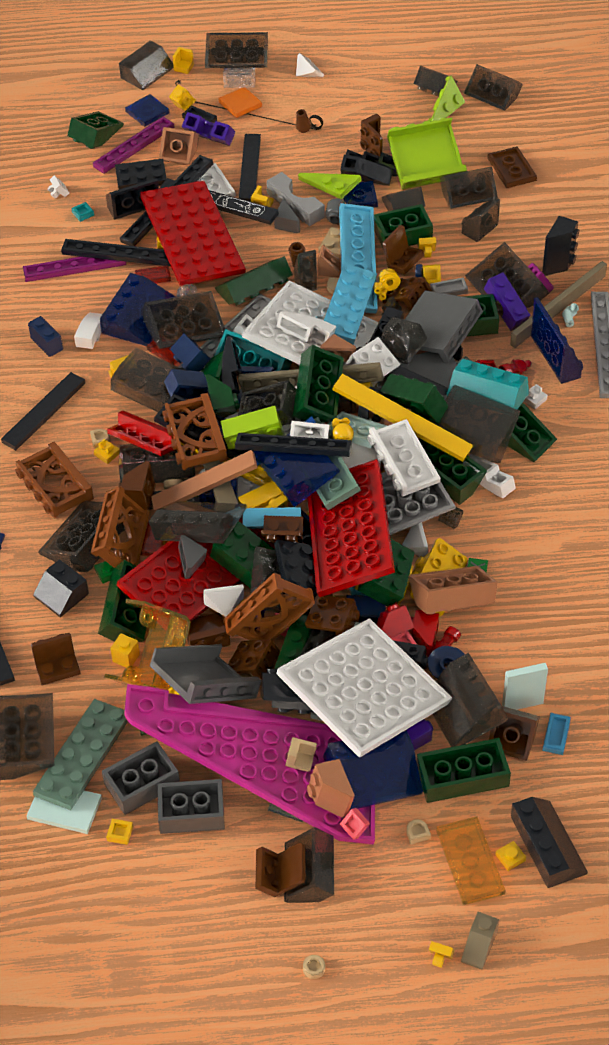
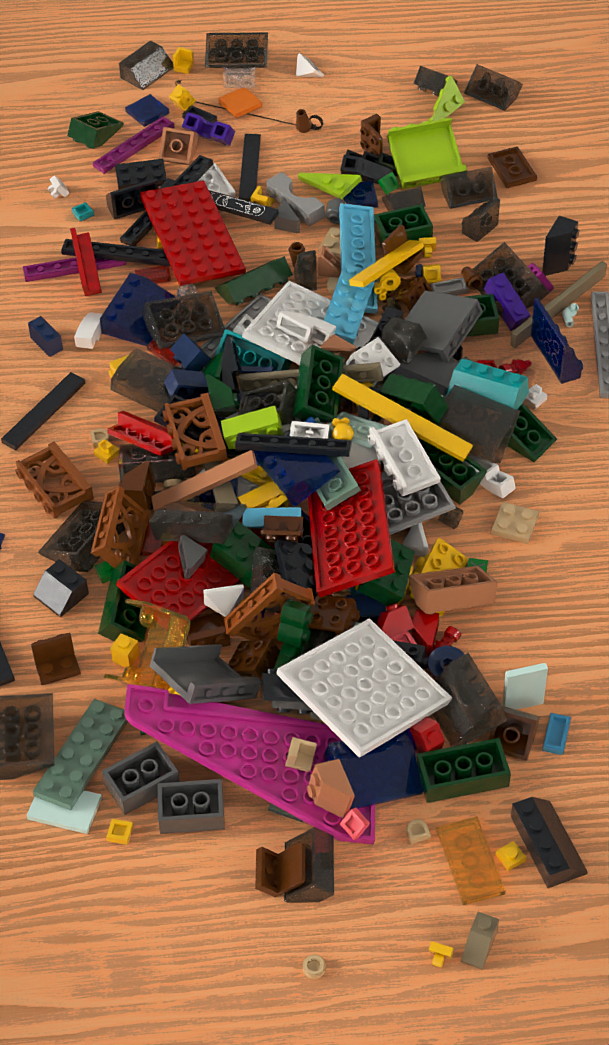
none -> red fence [70,228,102,297]
none -> dark green brick [277,599,313,647]
none -> yellow tile [349,240,424,288]
none -> green plate [378,172,401,195]
none -> red slope [410,717,445,753]
none -> reddish brown cone [461,267,482,290]
none -> tan plate [491,502,539,544]

